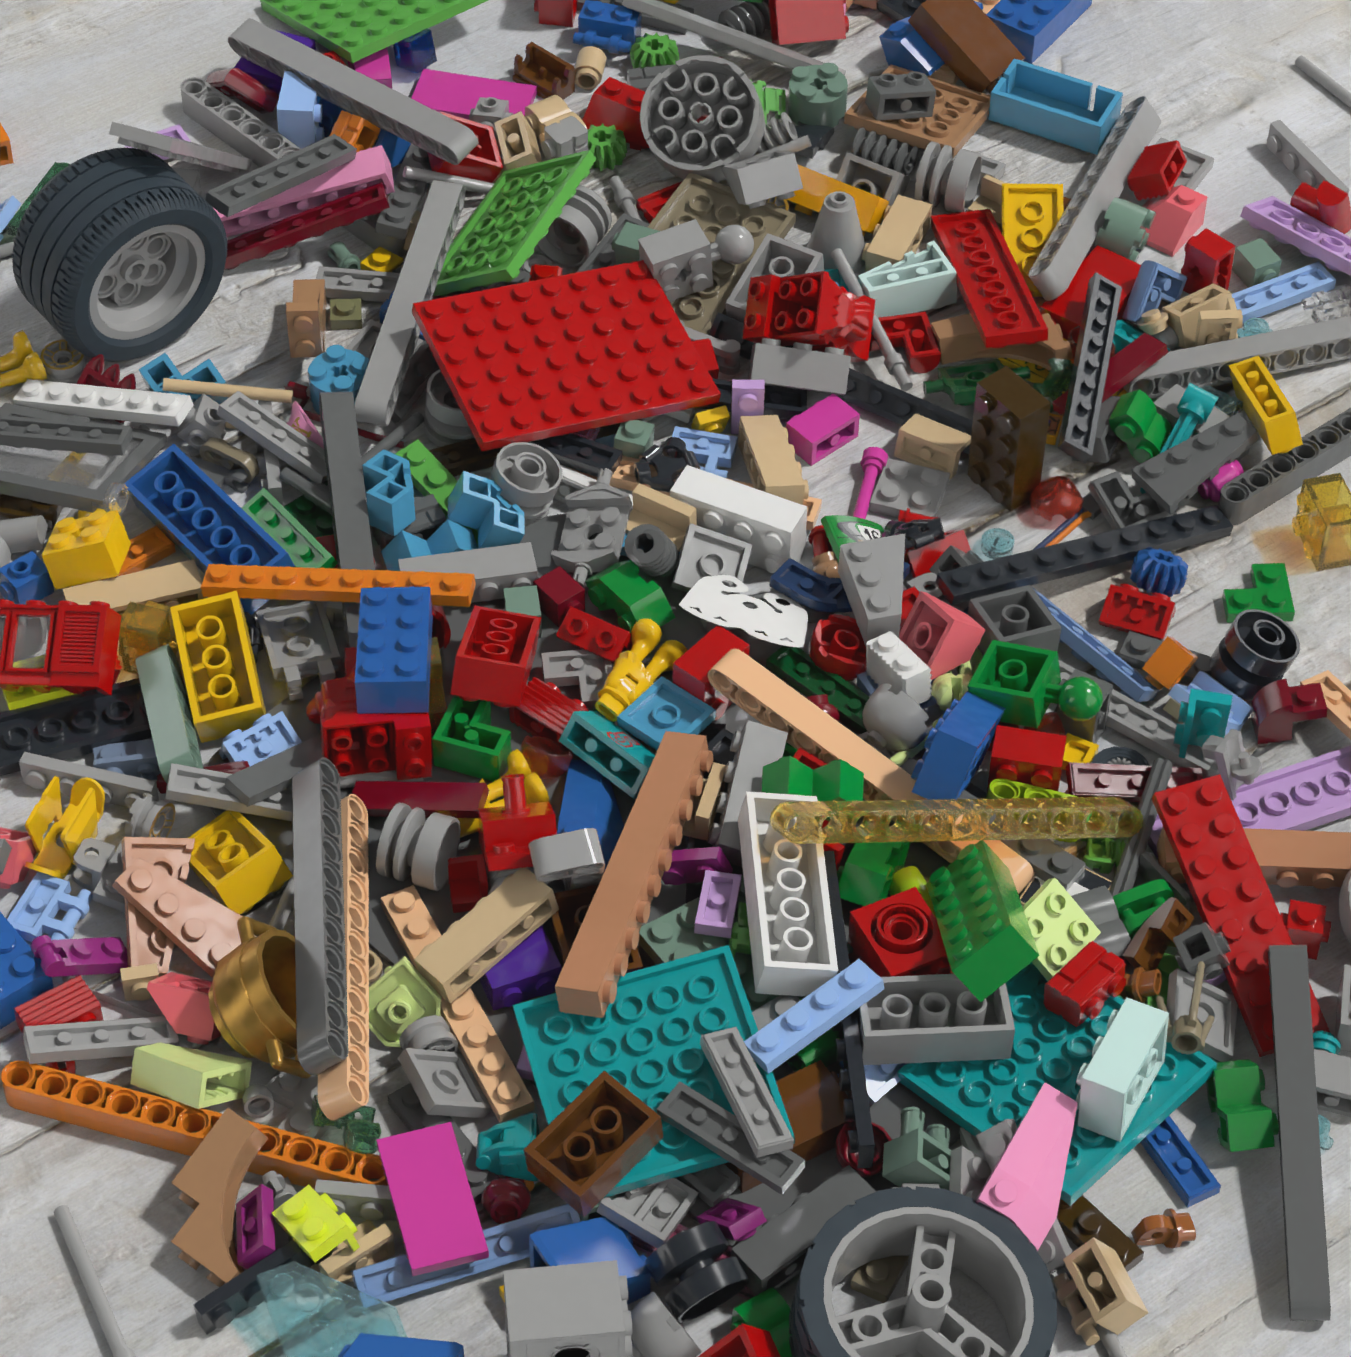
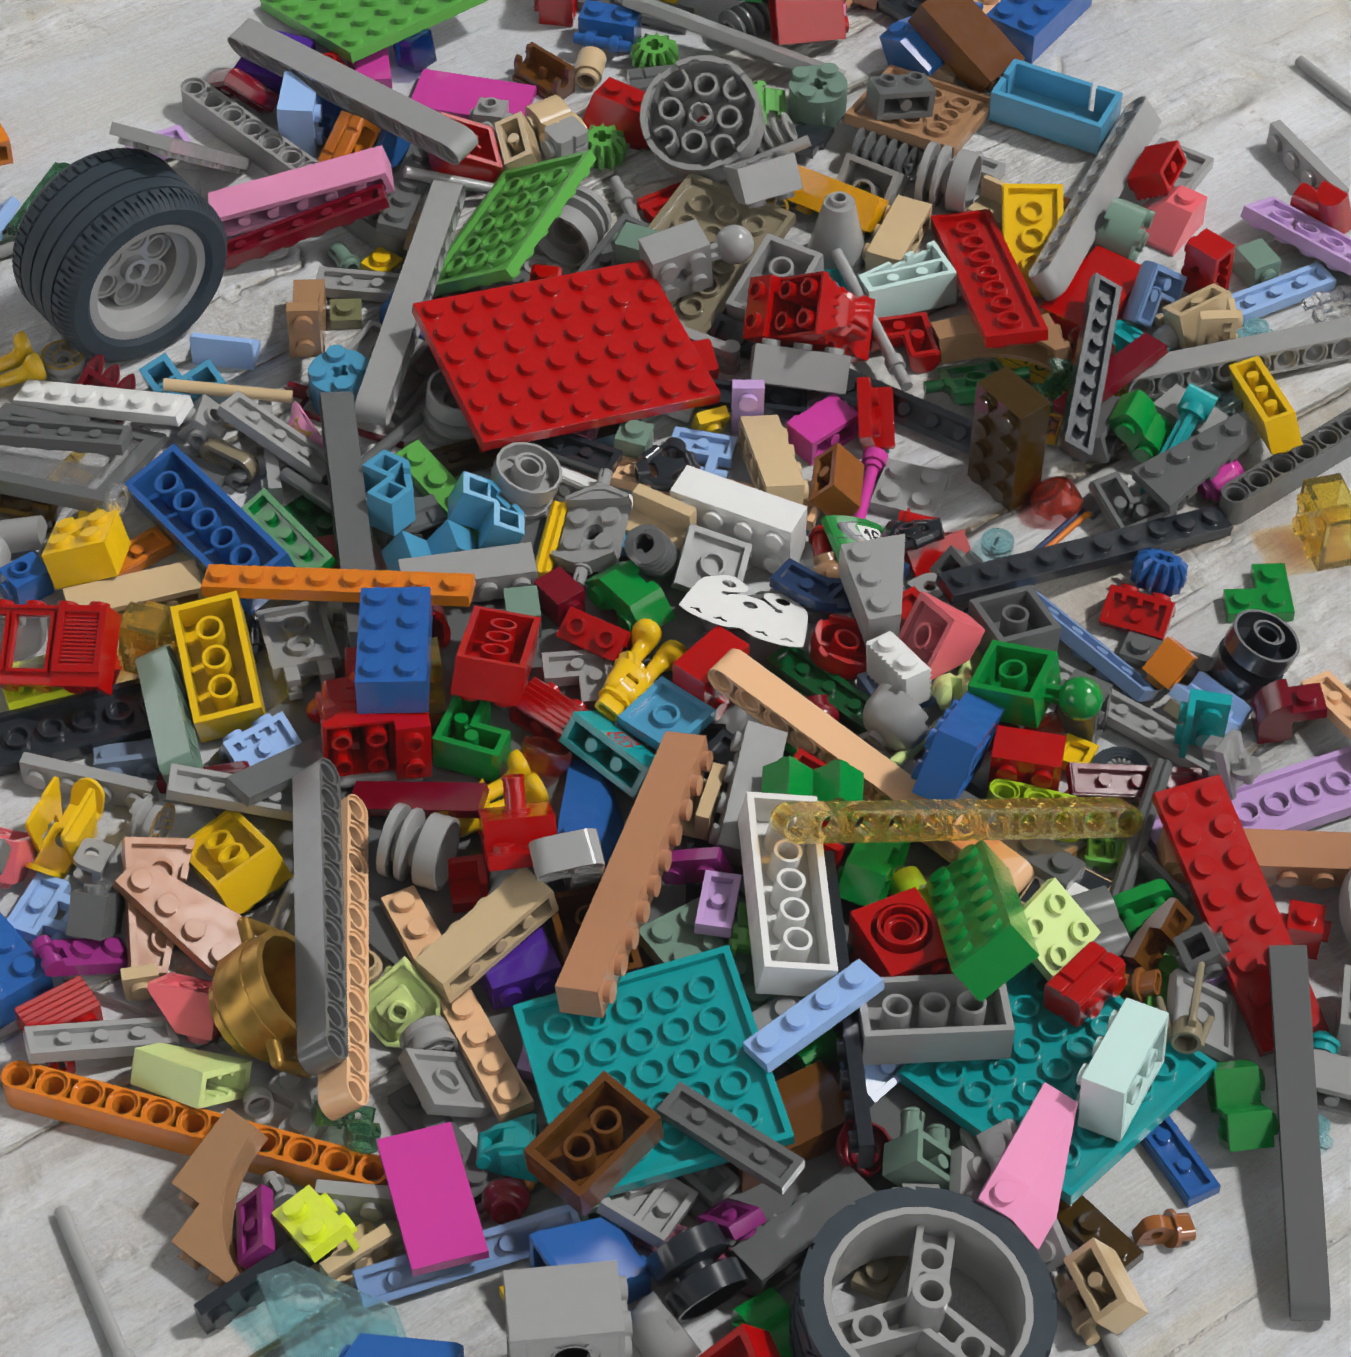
dark grey plate [205,134,357,217] -> none
light grey tile [700,1027,794,1158] -> none
tan panel [894,414,971,479] -> none
tan plate [1137,309,1169,335] -> none
none -> dark grey brick [66,880,125,941]
none -> light blue panel [189,332,261,371]
none -> yellow axle [535,500,568,578]
none -> dark orange brick [810,442,864,516]
none -> red bracket [857,377,896,450]

